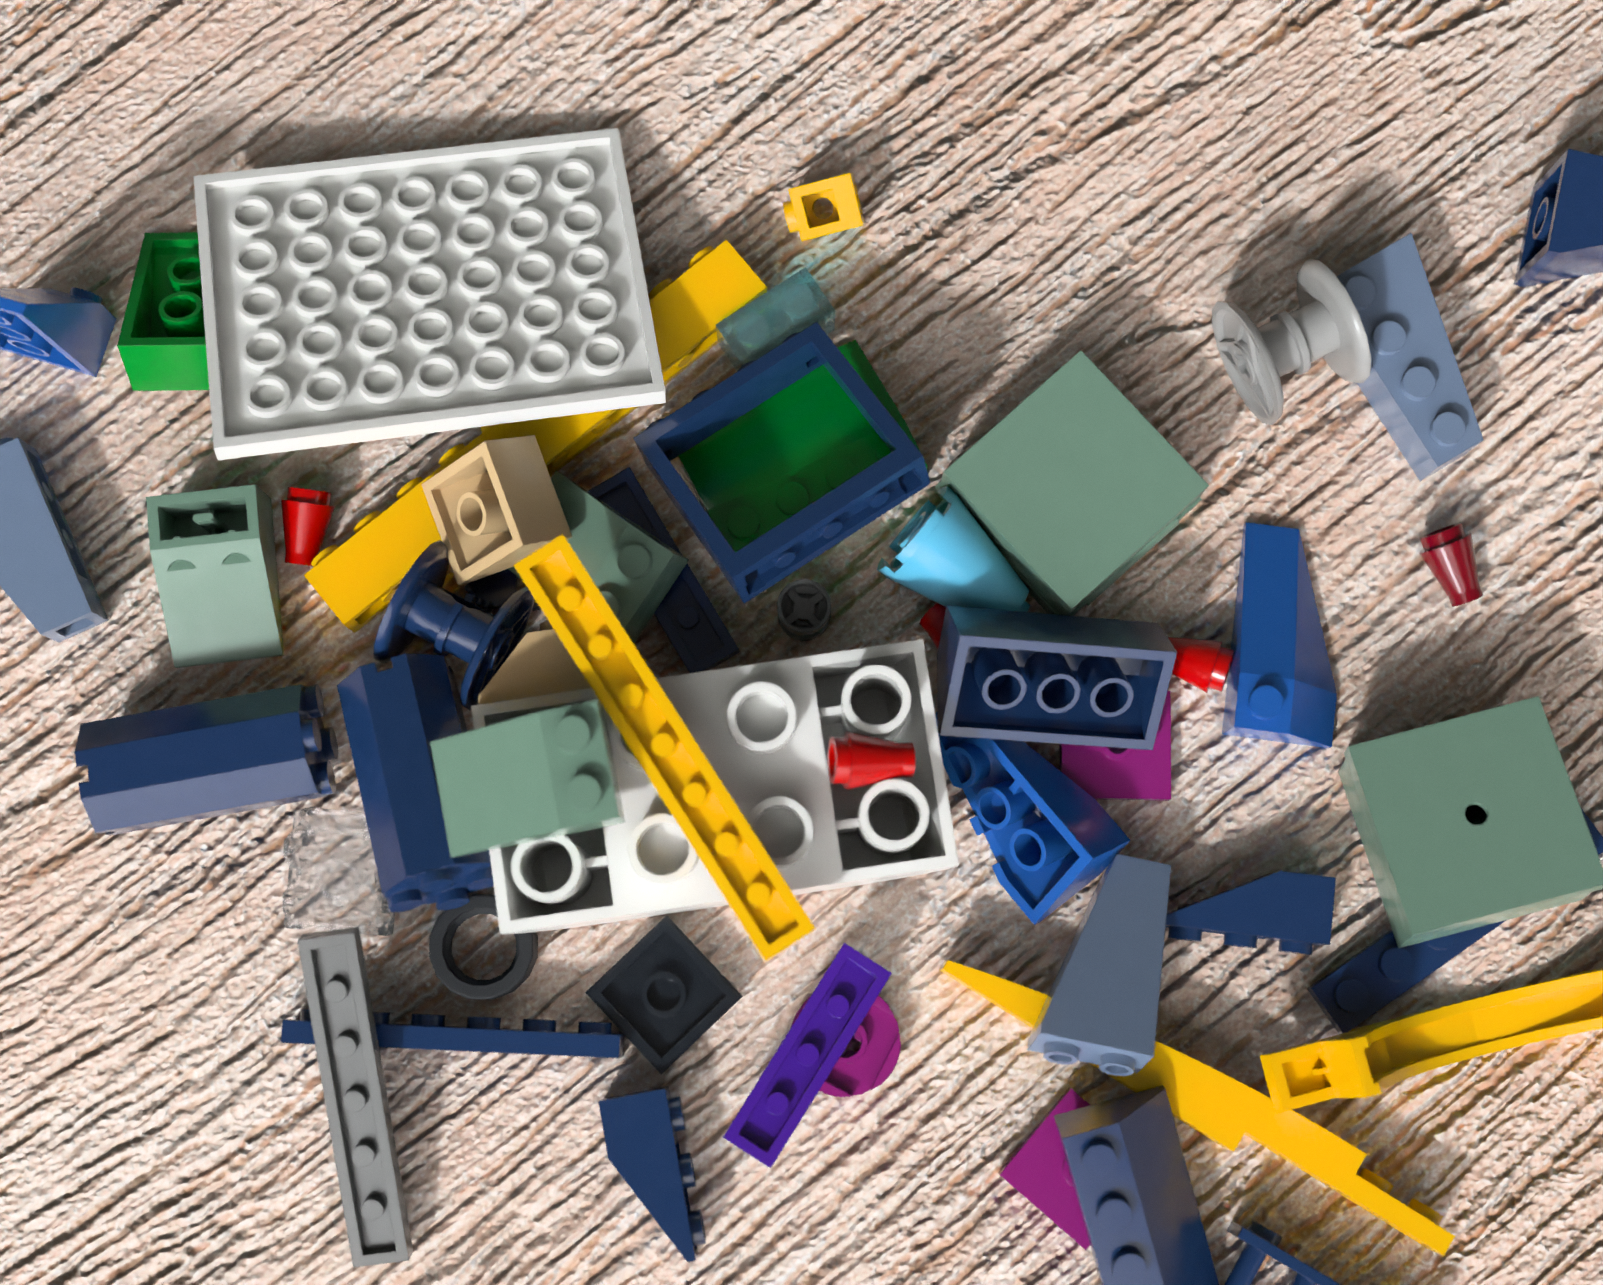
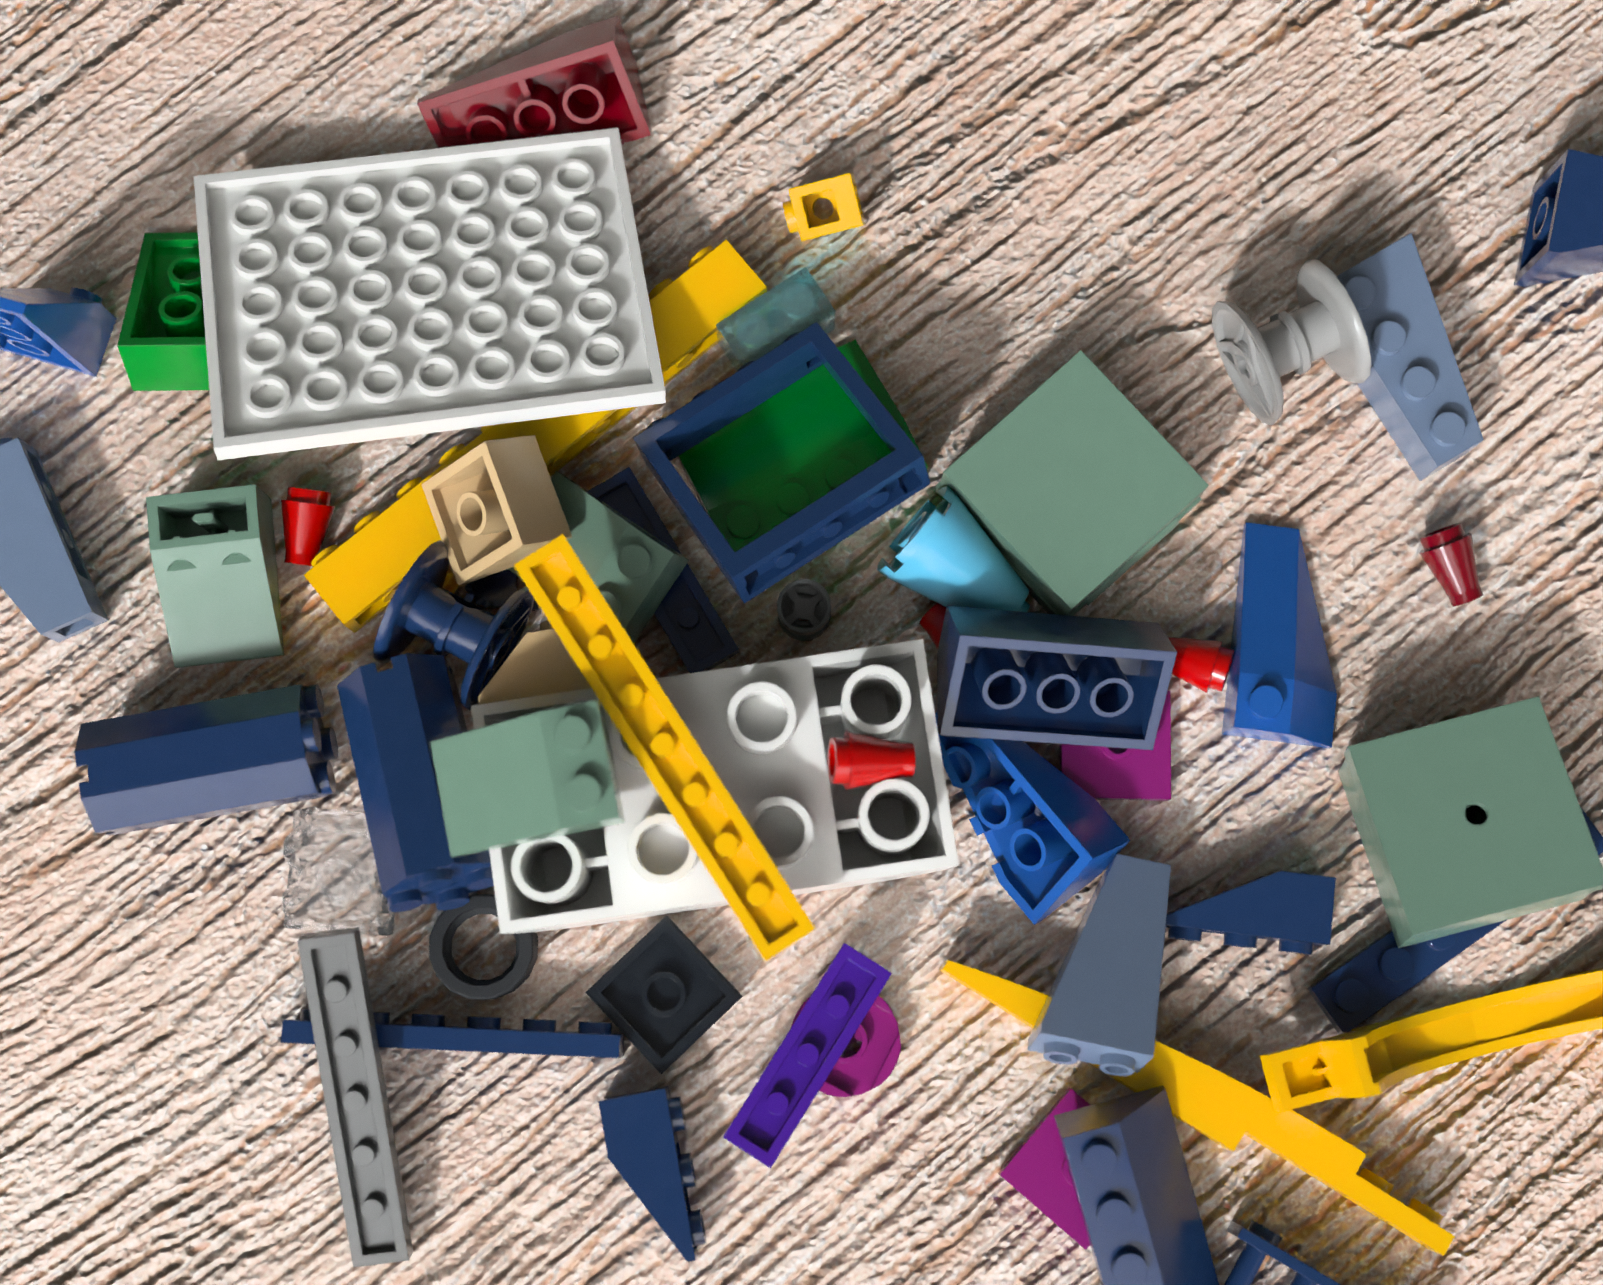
none -> dark red wedge [417,16,652,148]

